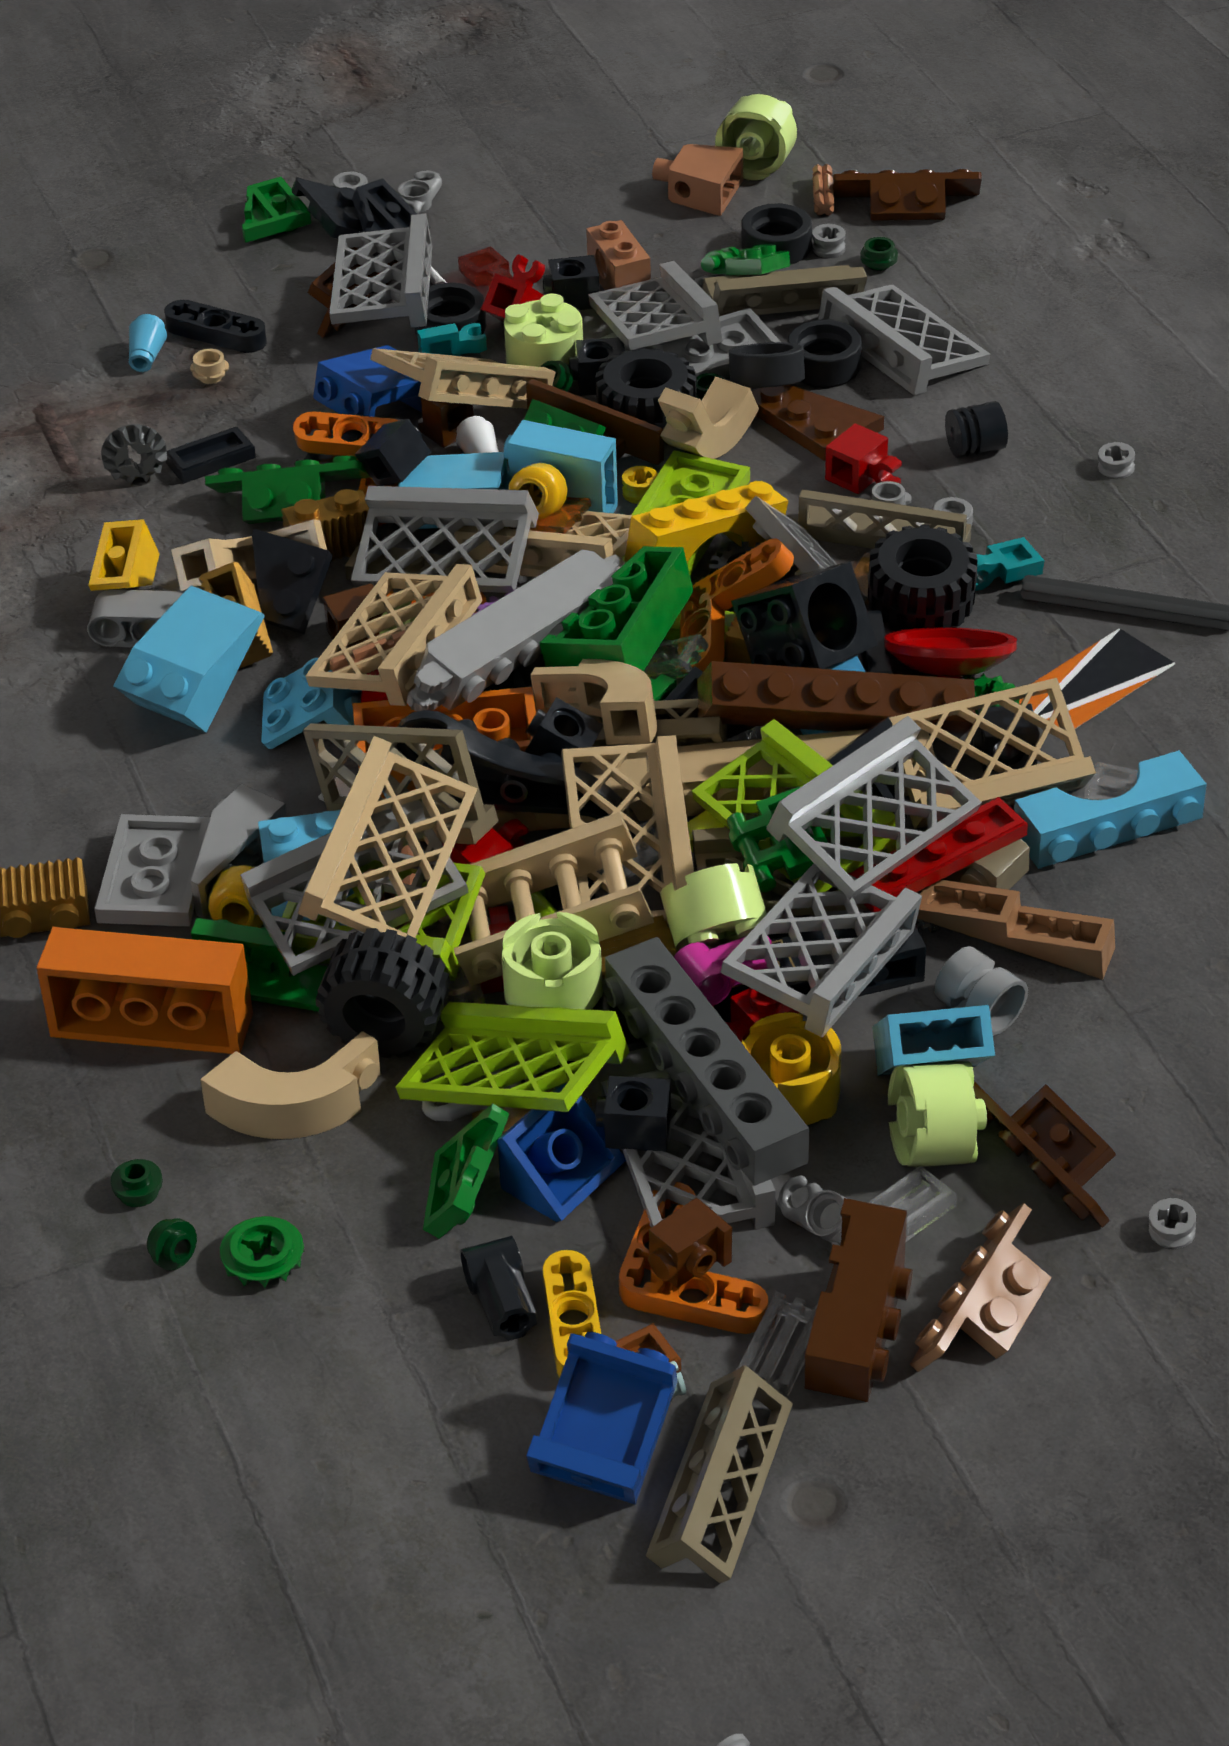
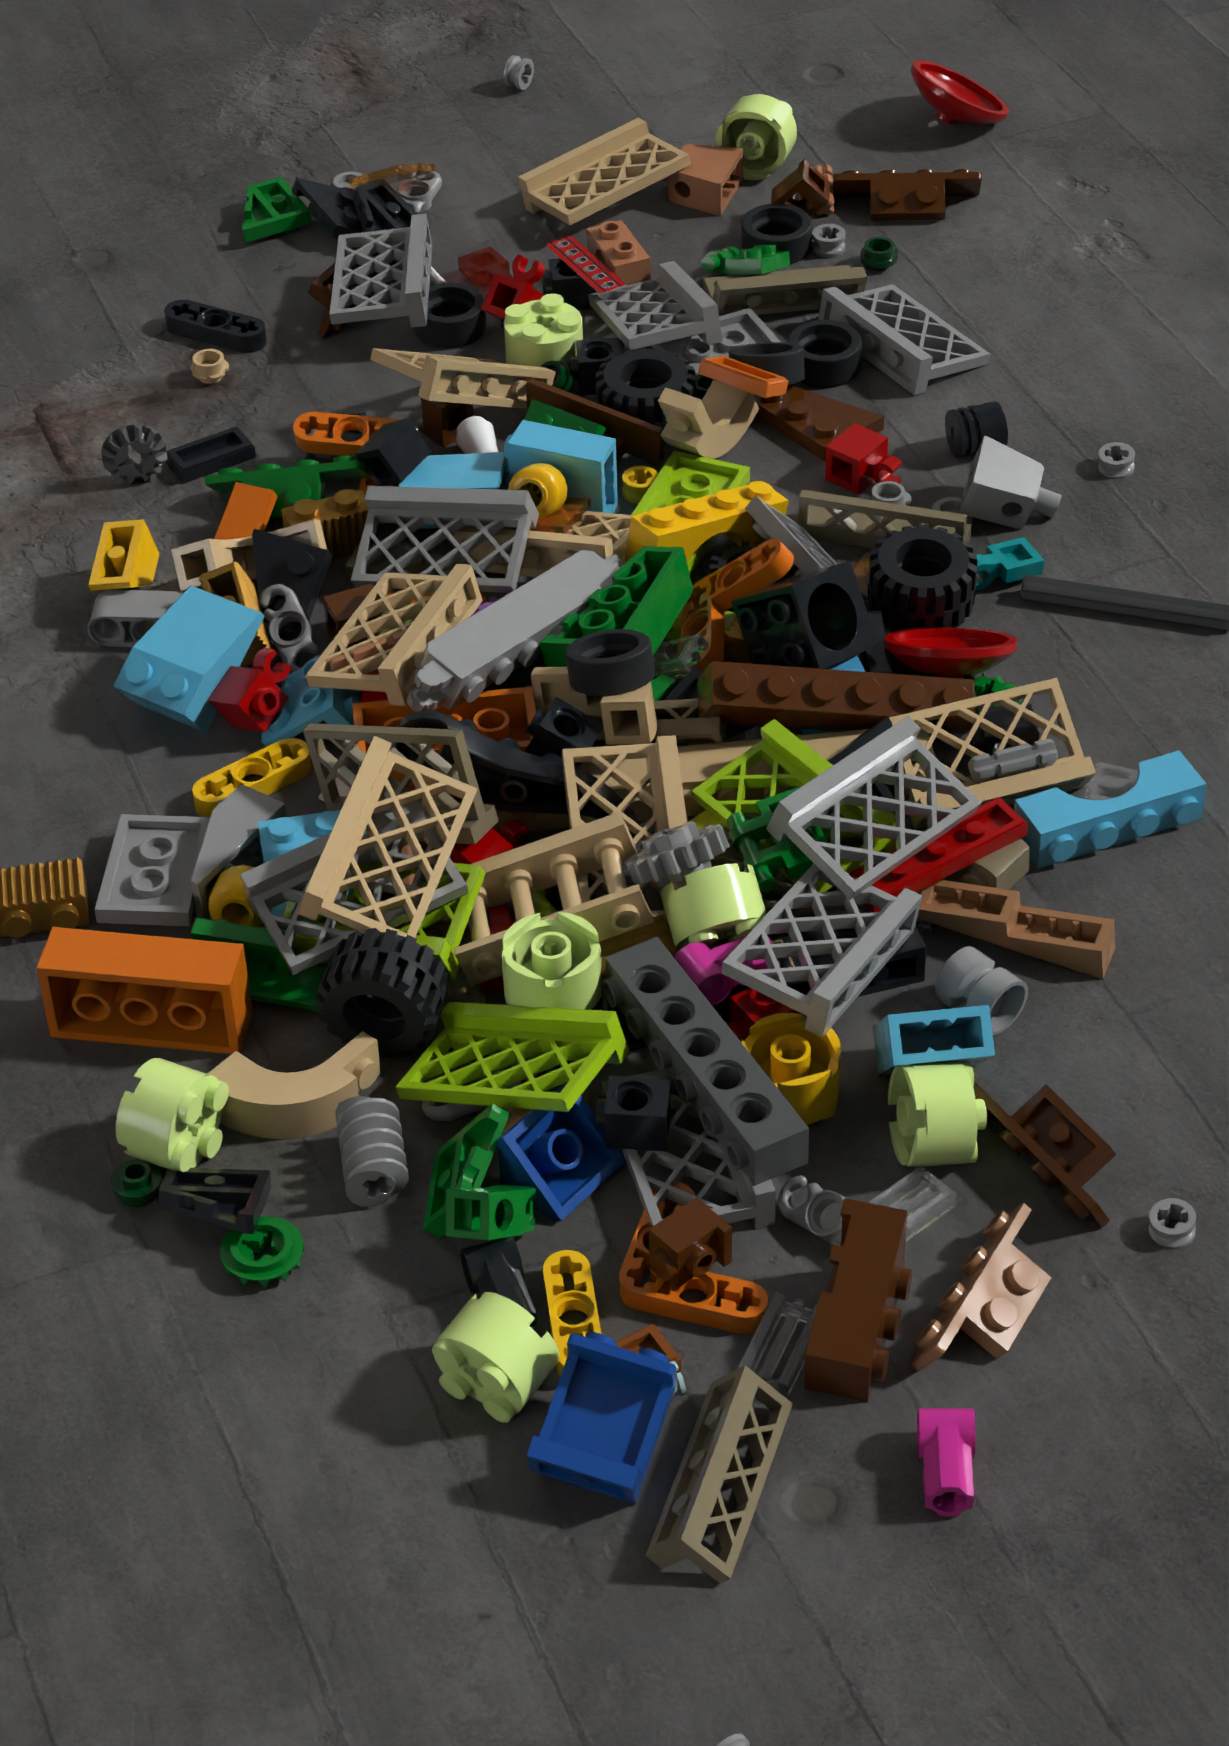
medium azure cone [128,314,167,372] -> none
dark green plate [147,1218,197,1271] -> none
blue panel [313,345,422,417] -> none
teal plate [417,323,487,356] -> none
sticker [1019,629,1175,729] -> none
none -> yellowish green brick [116,1058,229,1172]
none -> black wing [159,1168,271,1234]
none -> yellow beam [192,738,312,817]
none -> red brick [207,648,291,733]
none -> orange tile [214,482,278,540]
none -> light grey piece [258,584,321,674]
none -> light grey piece [335,1096,409,1207]
none -> clear orange piece [349,163,436,186]
none -> yellowish green brick [432,1292,560,1423]
none -> green leg [446,1185,536,1240]
none -> light grey bush [503,55,534,90]
none -> tan fence [518,117,691,225]
none -> red sticker [546,236,626,294]
none -> black tyre [565,629,655,696]
none -> light grey gear [624,821,730,888]
none -> orange tile [698,355,789,398]
none -> reddish brown brick [771,159,830,217]
none -> red dish [910,60,1009,125]
none -> dark pink piece [917,1408,976,1517]
none -> light grey torso [958,436,1062,529]
none -> light grey axle [968,739,1058,783]

